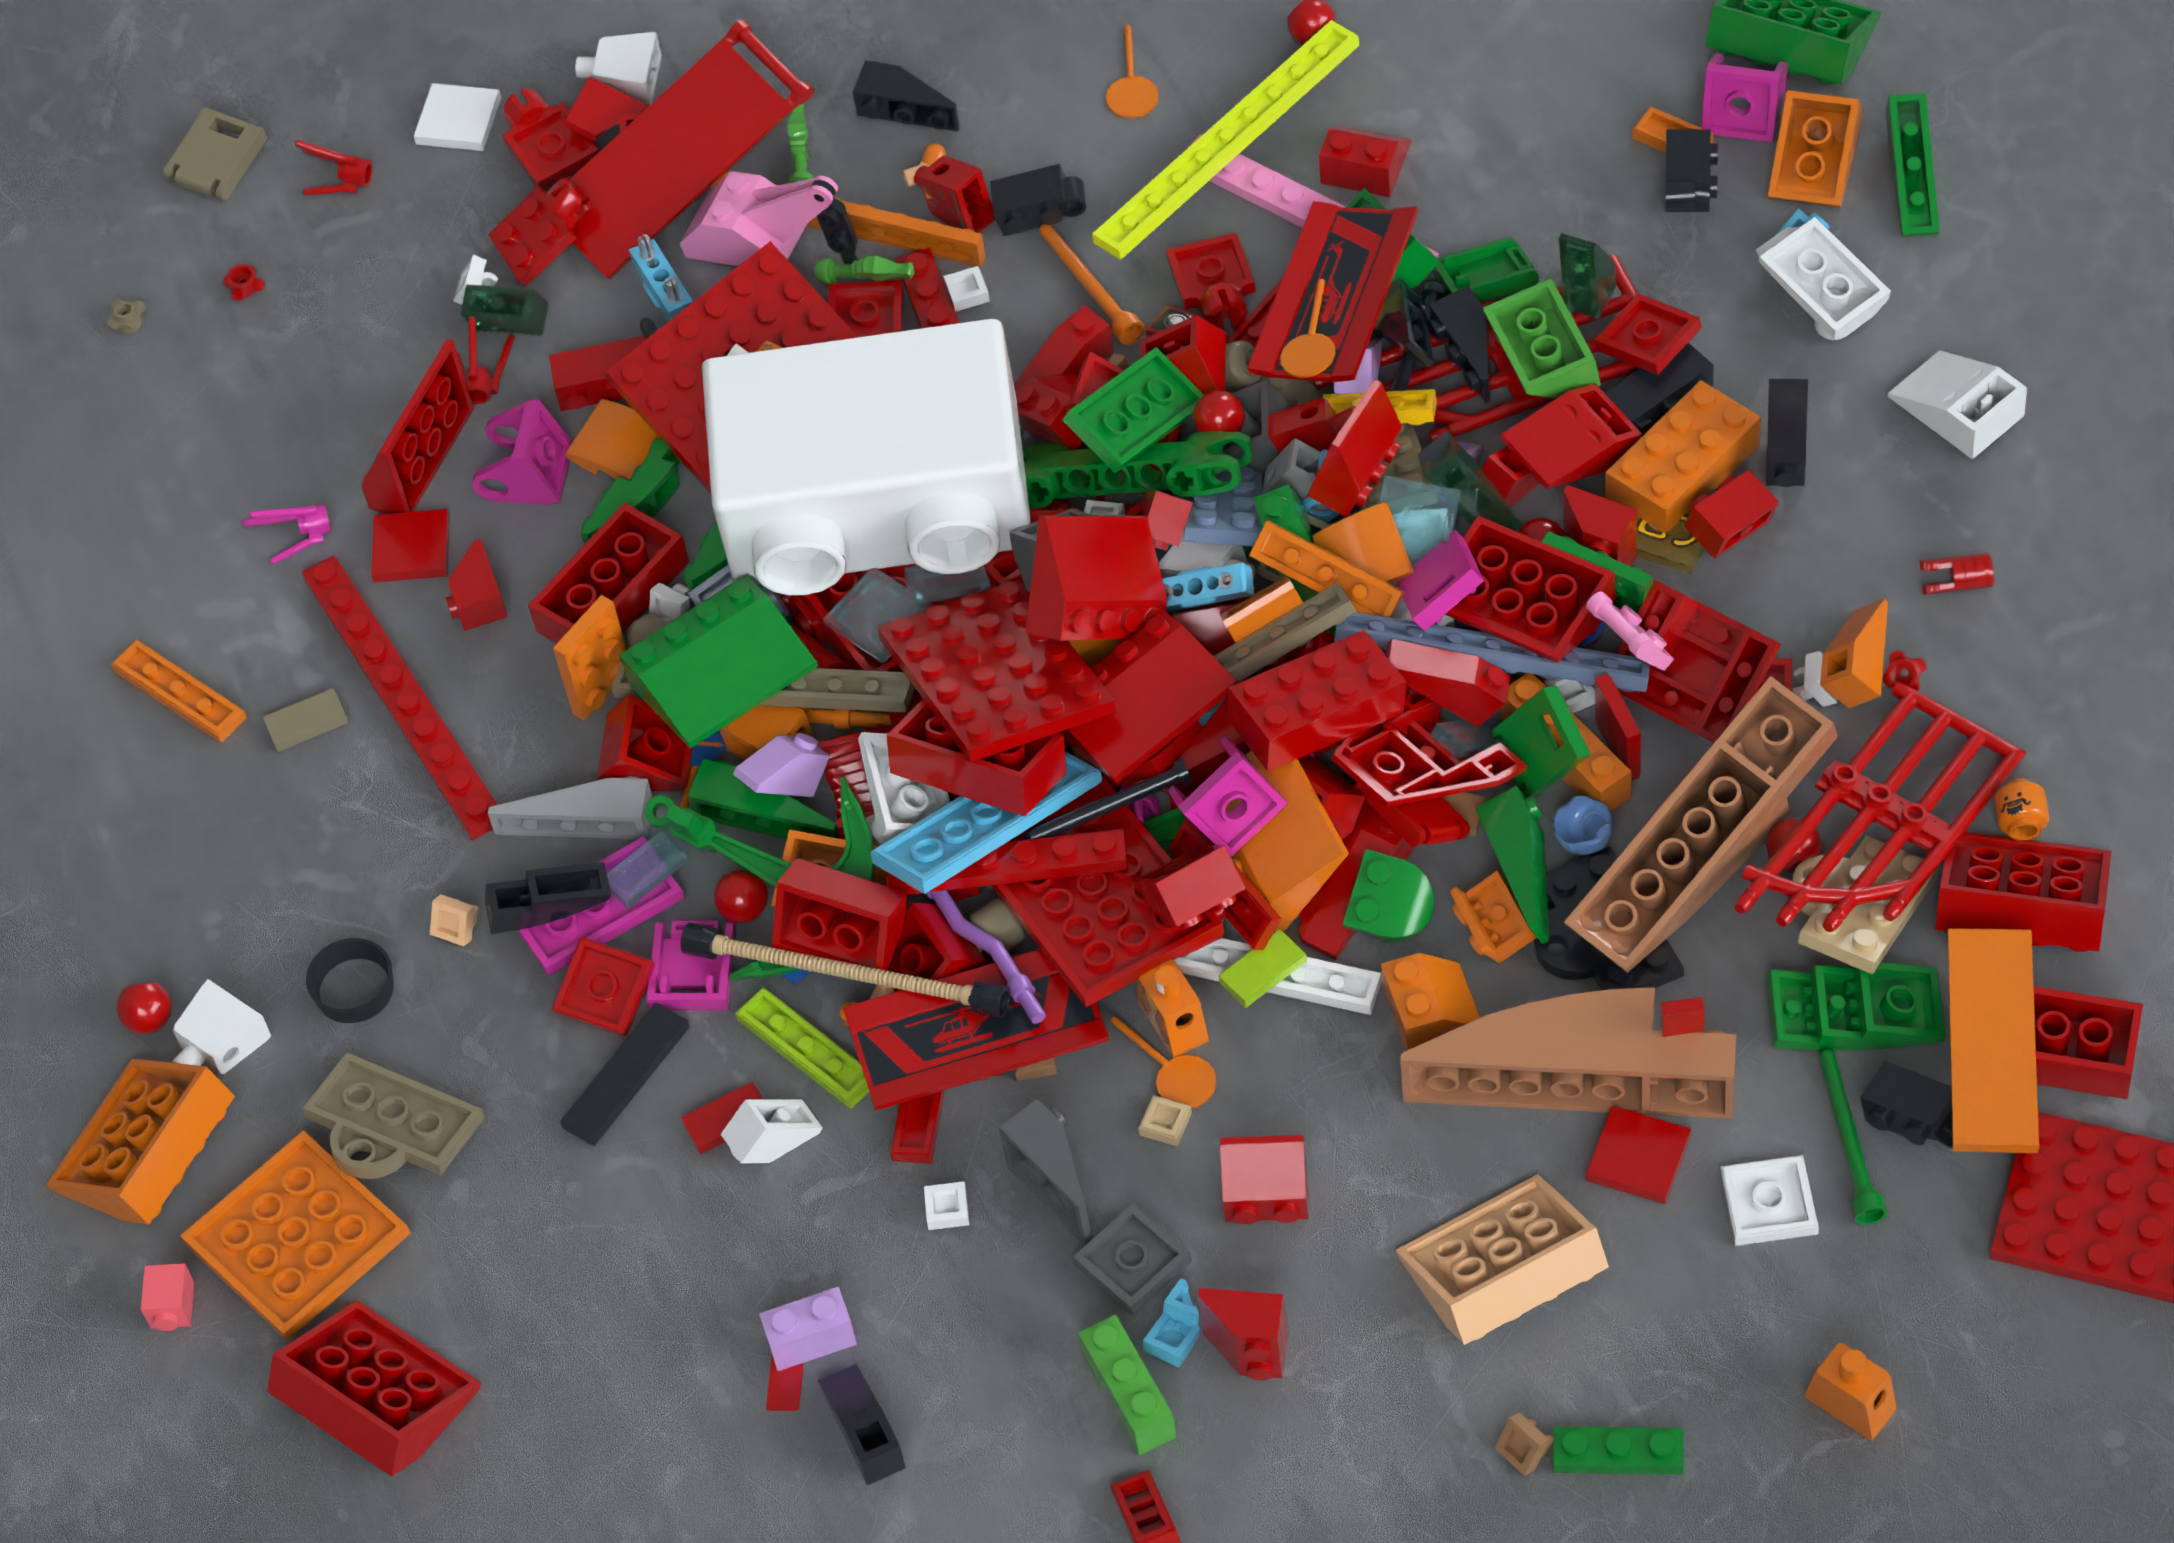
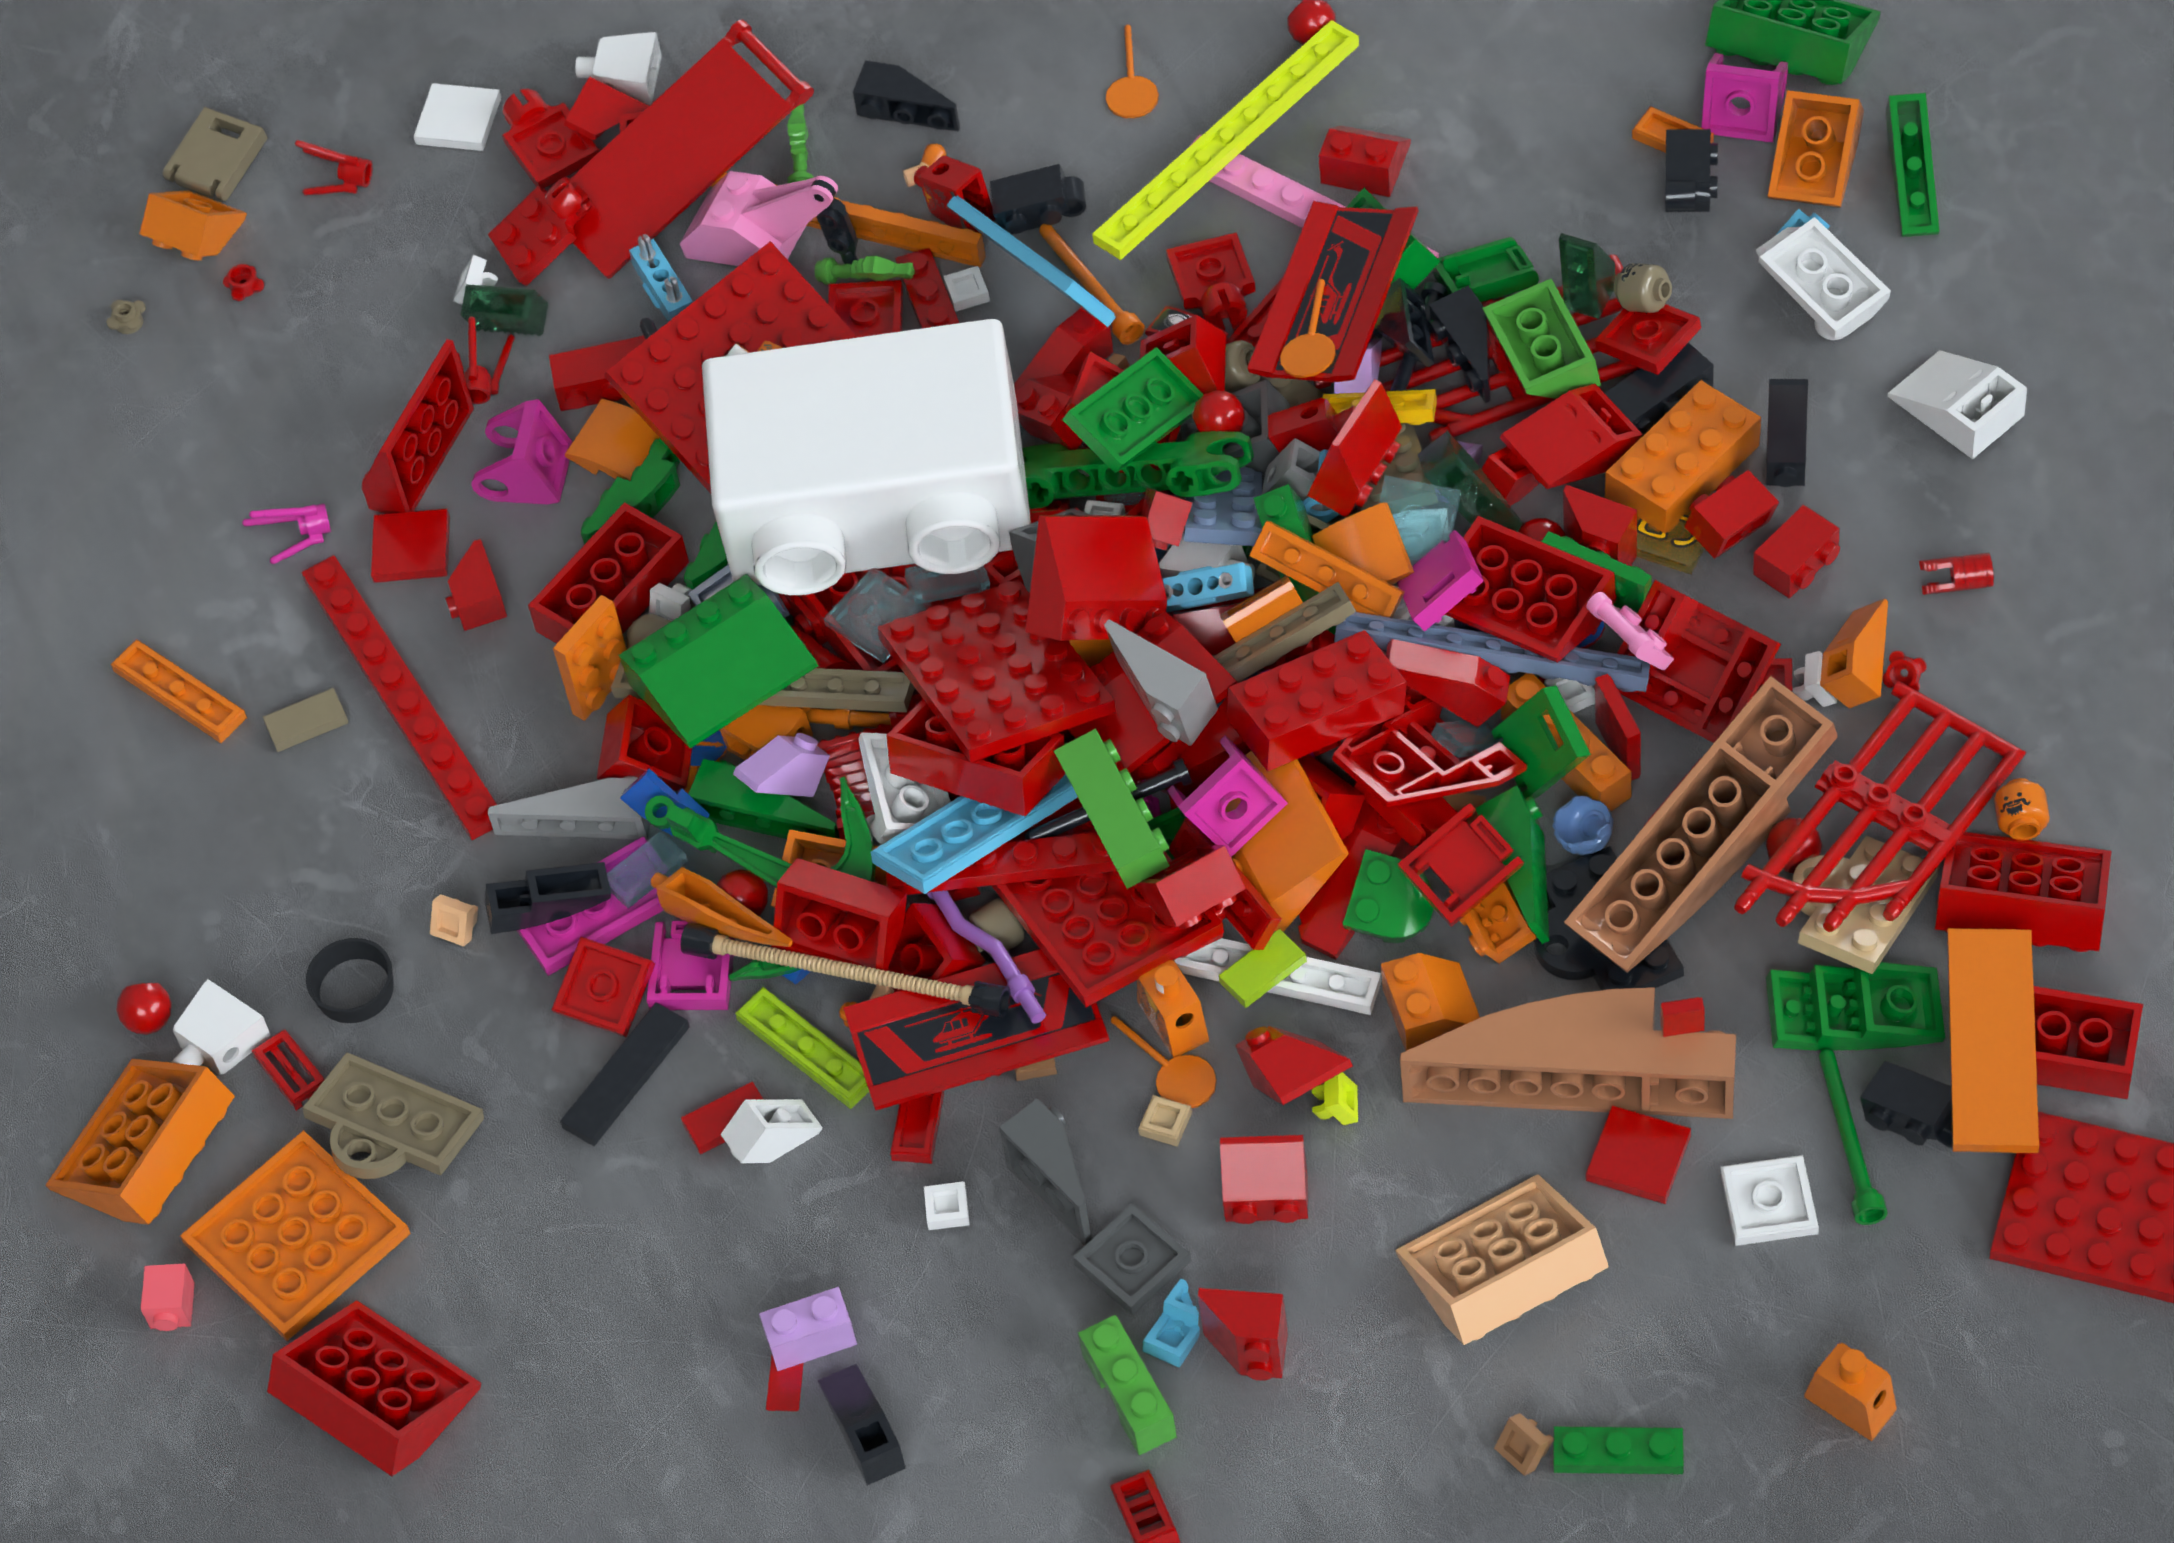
none -> orange slope [140,190,247,261]
none -> red tile [252,1029,325,1111]
none -> blue slope [620,768,710,837]
none -> orange piece [651,867,793,947]
none -> medium azure tile [946,195,1116,327]
none -> bright green brick [1054,728,1170,889]
none -> light grey slope [1104,619,1218,746]
none -> red slope [1235,1026,1353,1105]
none -> neon yellow tile [1312,1072,1358,1126]
none -> red container [1398,803,1524,927]
none -> dark tan head [1614,263,1672,313]
none -> red brick [1753,504,1840,599]

